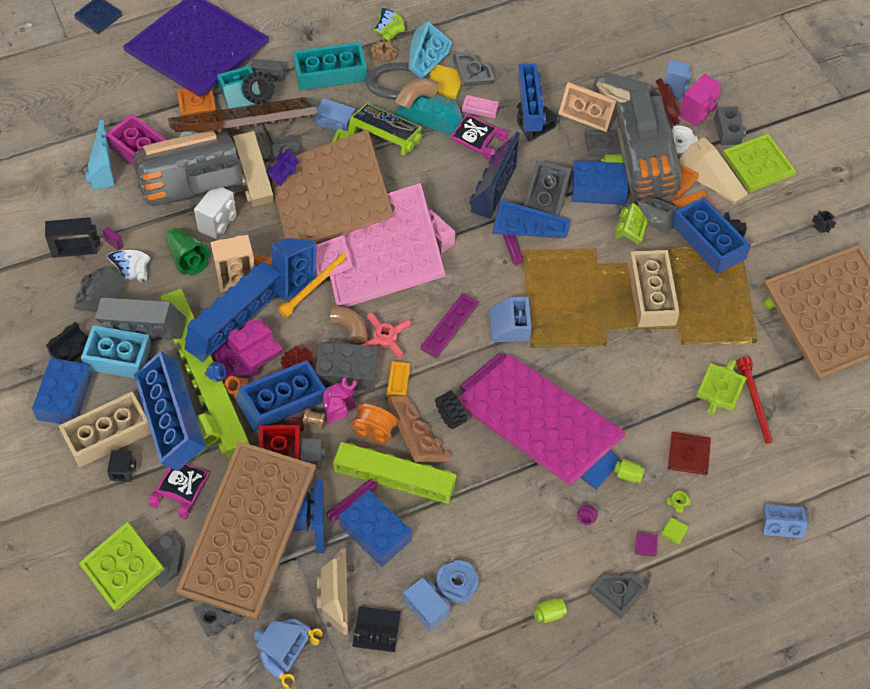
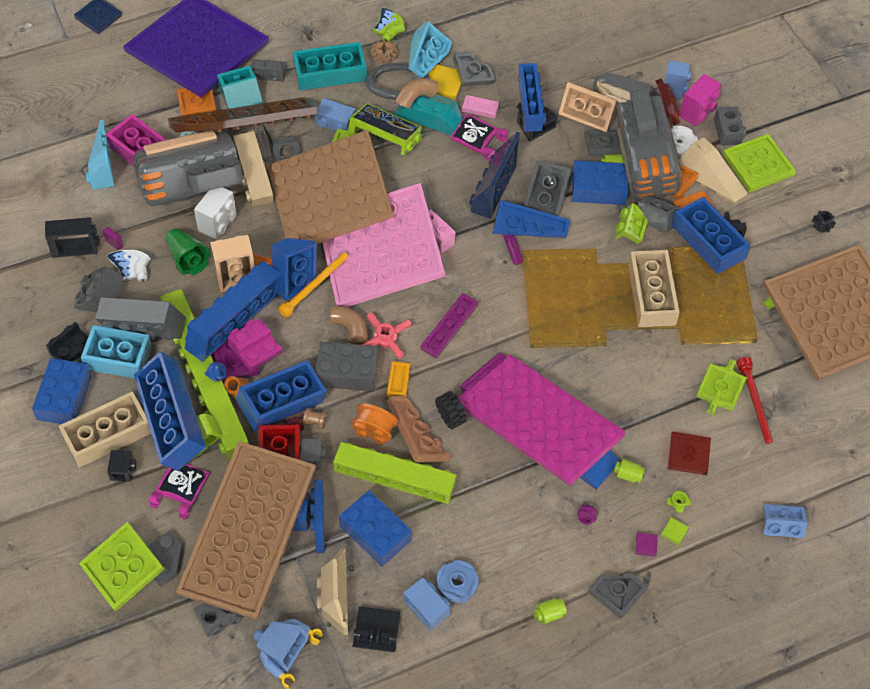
black tyre [242,72,275,104] -> none
dark purple hips [266,149,300,186] -> none
clear red gear [280,344,314,369] -> none
bright pink tile [316,235,354,277] -> none
dark pink helmet [322,376,357,424] -> none
magenta axle [326,479,377,522] -> none
medium blue slope [489,297,531,342] -> none

